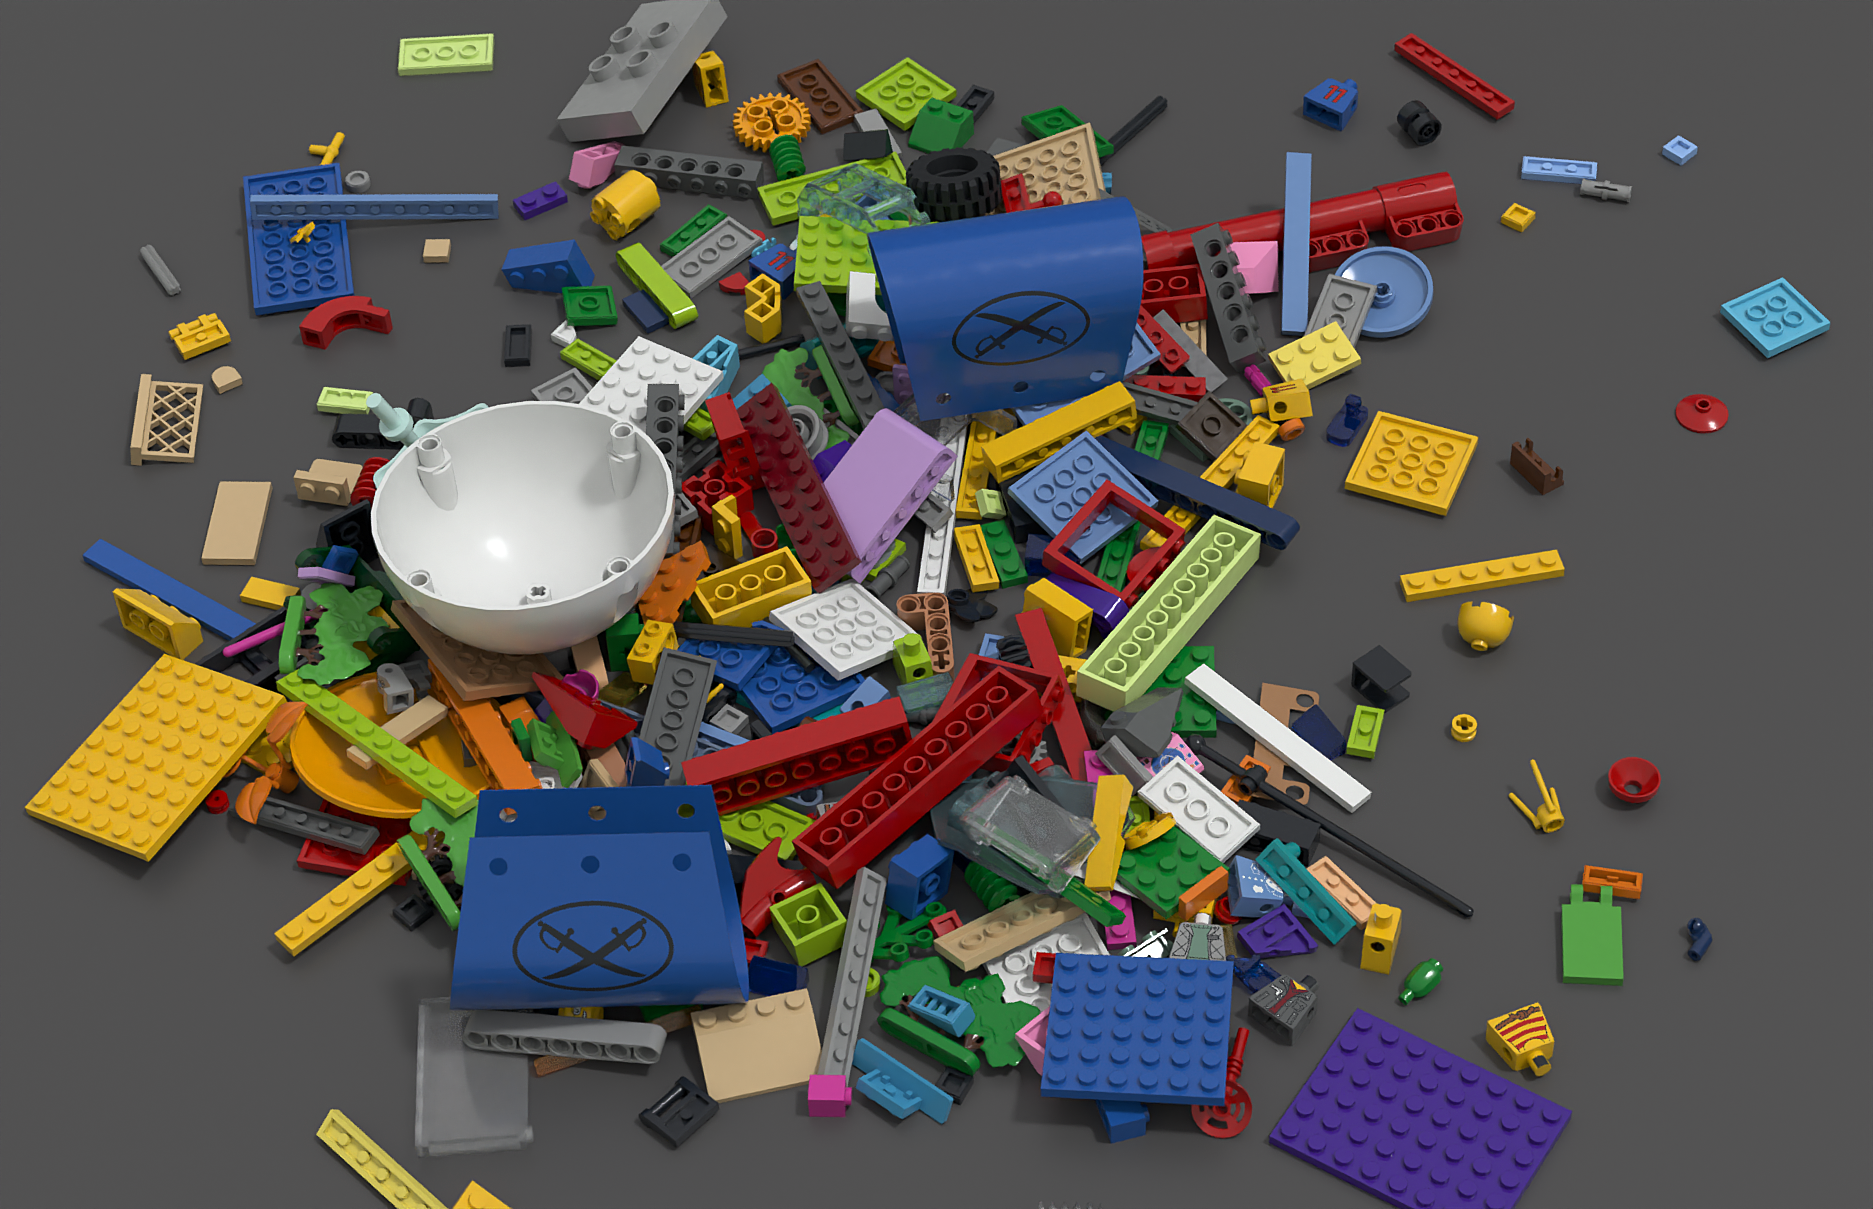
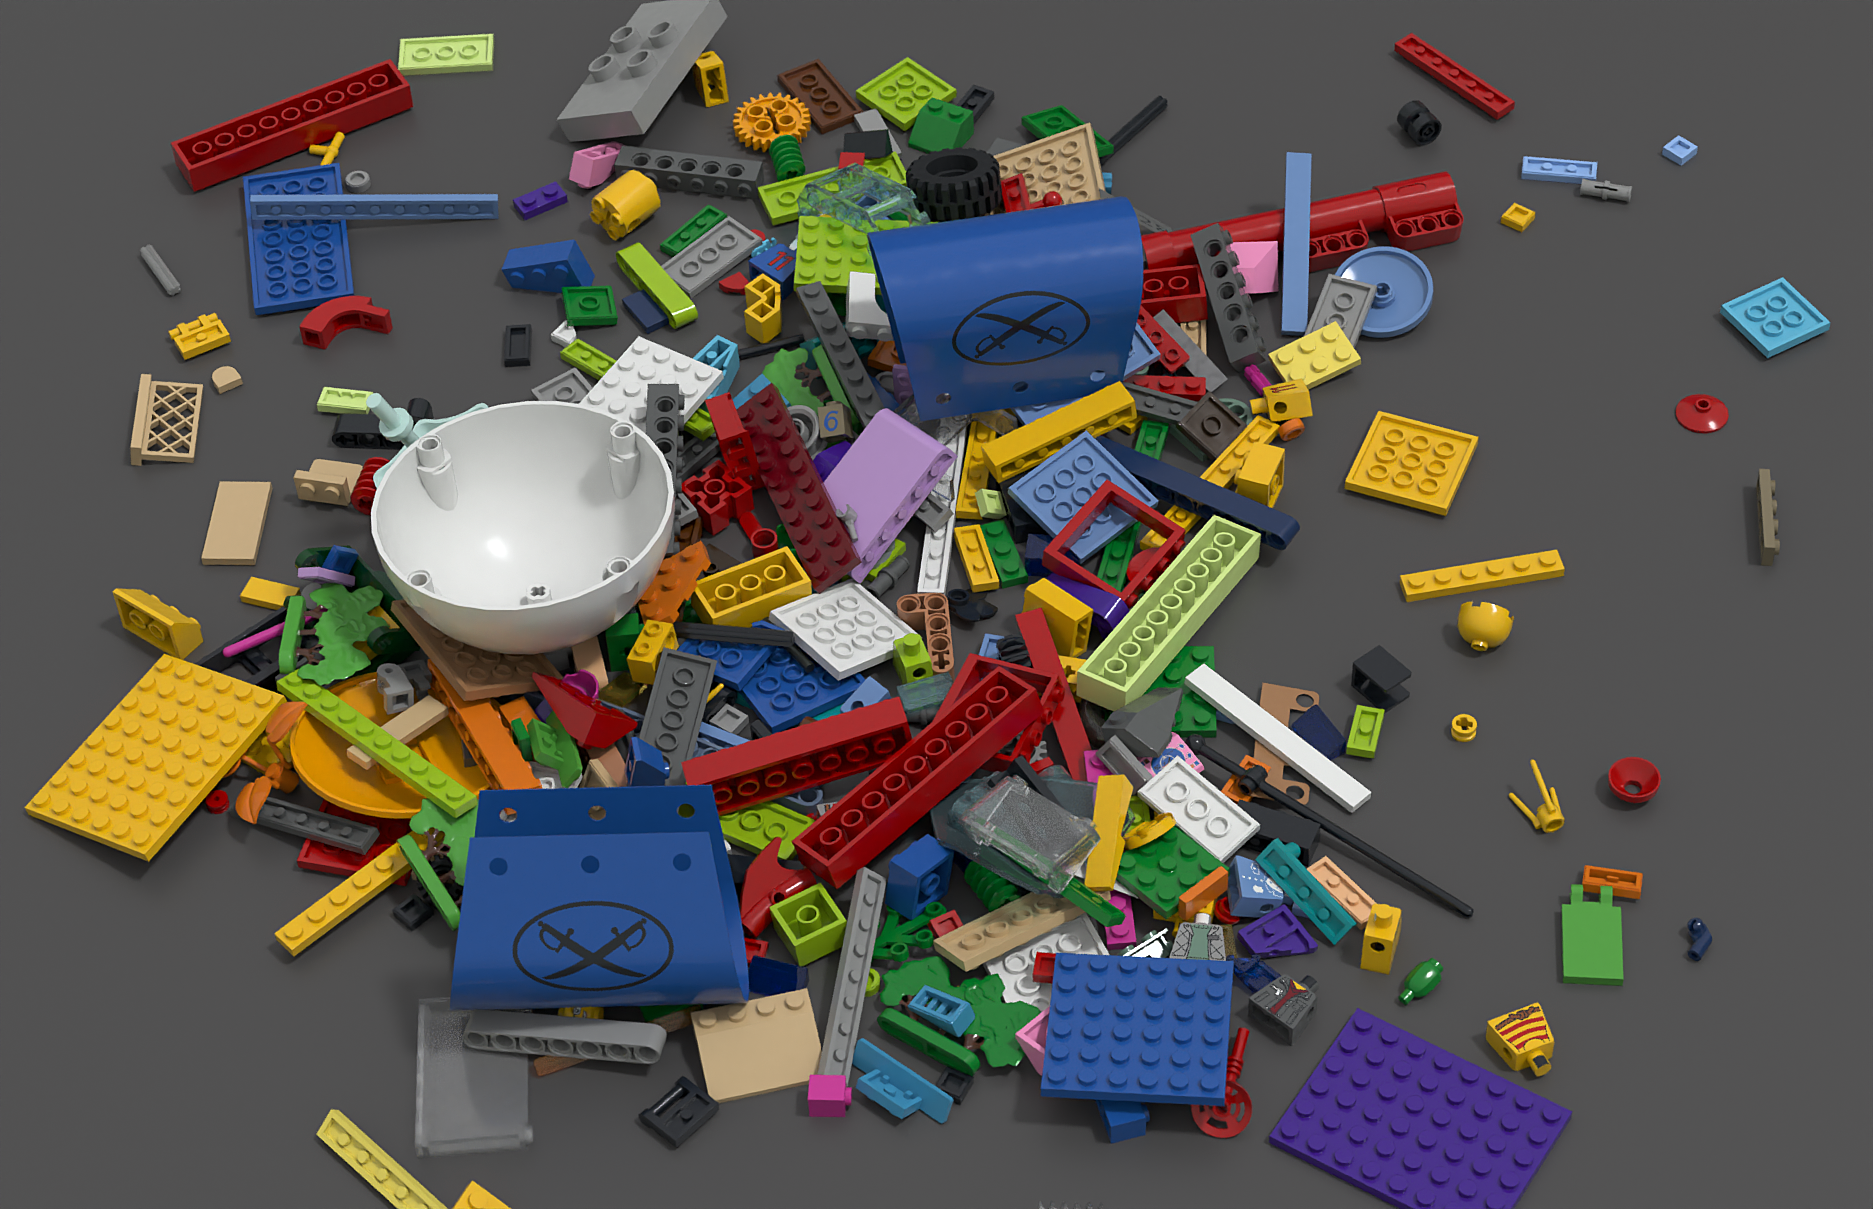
blue tile [82,539,256,641] -> none
yellow plant [289,222,315,243] -> none
black slope [316,499,379,564] -> none
tan tile [423,239,451,263] -> none
yellow bracket [712,495,743,559] -> none
blue torso [1303,78,1358,131] -> none
clear blue piece [1326,394,1368,447] -> none
reddish brown hinge [1510,438,1564,495] -> none
none -> red brick [171,59,414,192]
none -> dark tan brick [818,401,853,443]
none -> light grey hand [836,504,858,542]
none -> red tile [838,152,865,176]
none -> dark tan plate [1756,469,1780,566]

